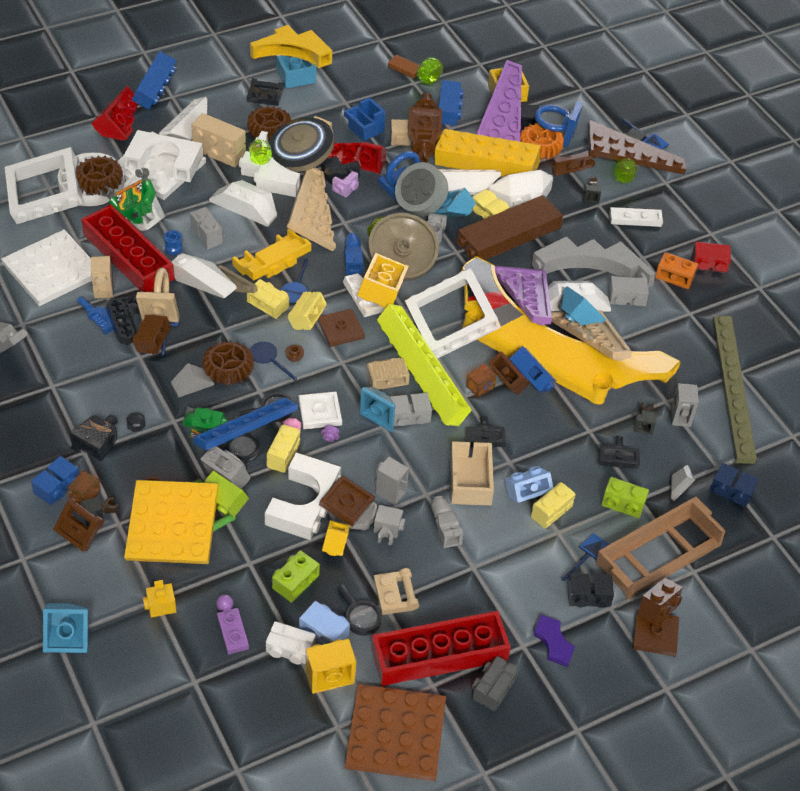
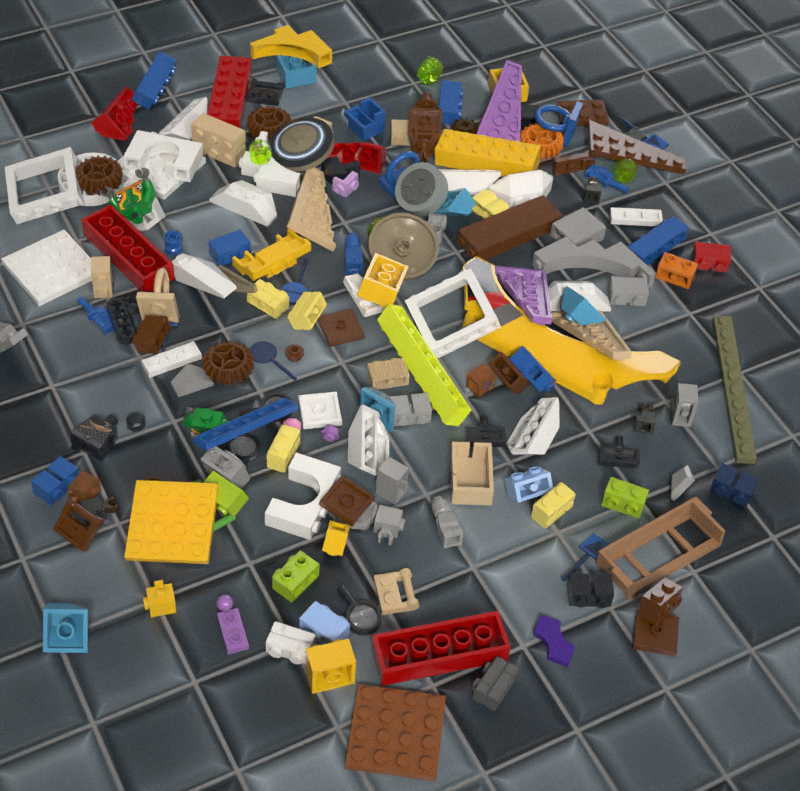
light grey piece [190,207,223,249] -> none
dark orange tile [388,55,423,79] -> none
none -> white plate [141,341,202,378]
none -> red brick [207,56,252,129]
none -> blue piece [209,229,251,266]
none -> white wedge [348,404,389,476]
none -> dark brown gear [451,117,478,134]
none -> white wedge [506,397,559,455]
none -> light grey brick [550,207,606,247]
none -> reddish brown plate [556,99,609,126]
none -> blue piece [584,164,629,194]
none -> blue brick [627,216,689,266]

